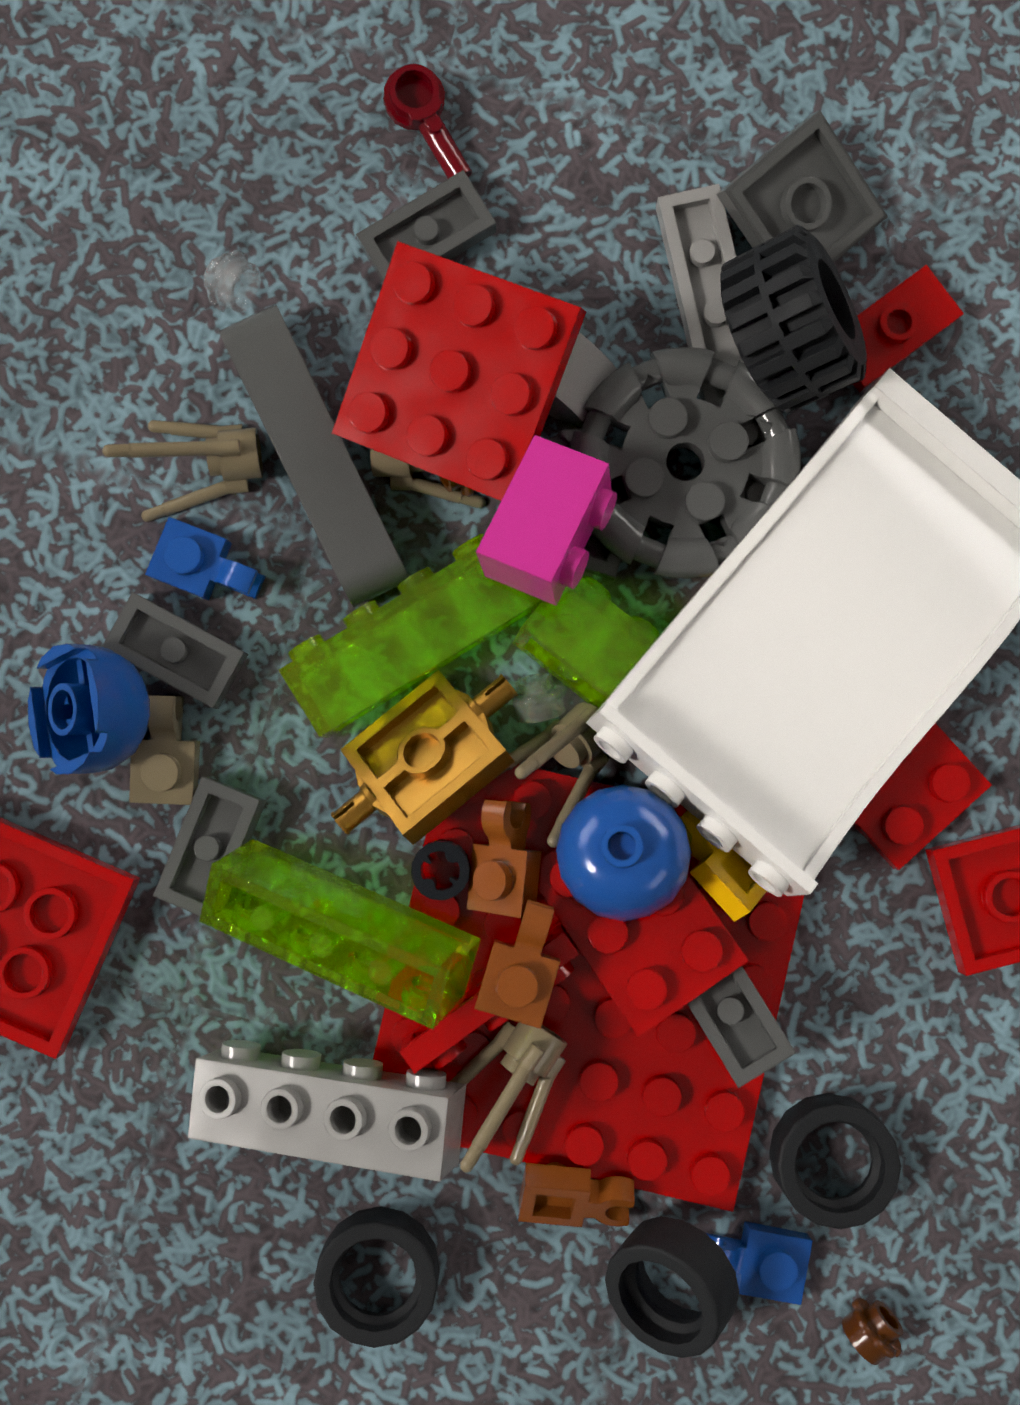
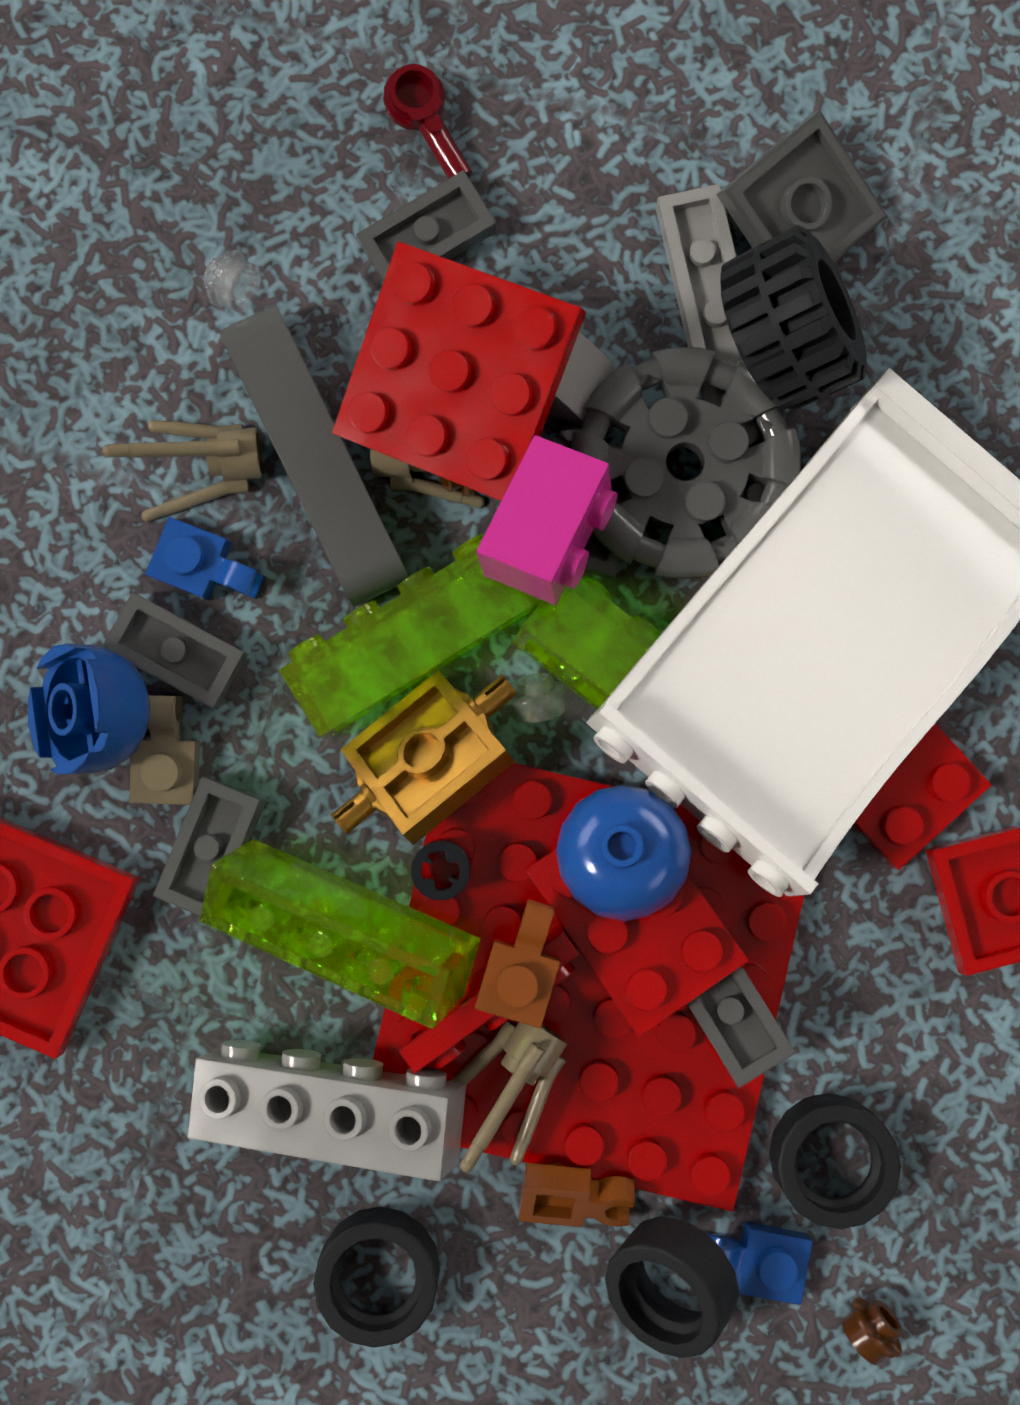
dark orange plate [467,799,542,918] -> none
dark tan plant [493,702,609,848] -> none
yellow plate [680,810,766,922] -> none
red plate [854,264,964,392] -> none

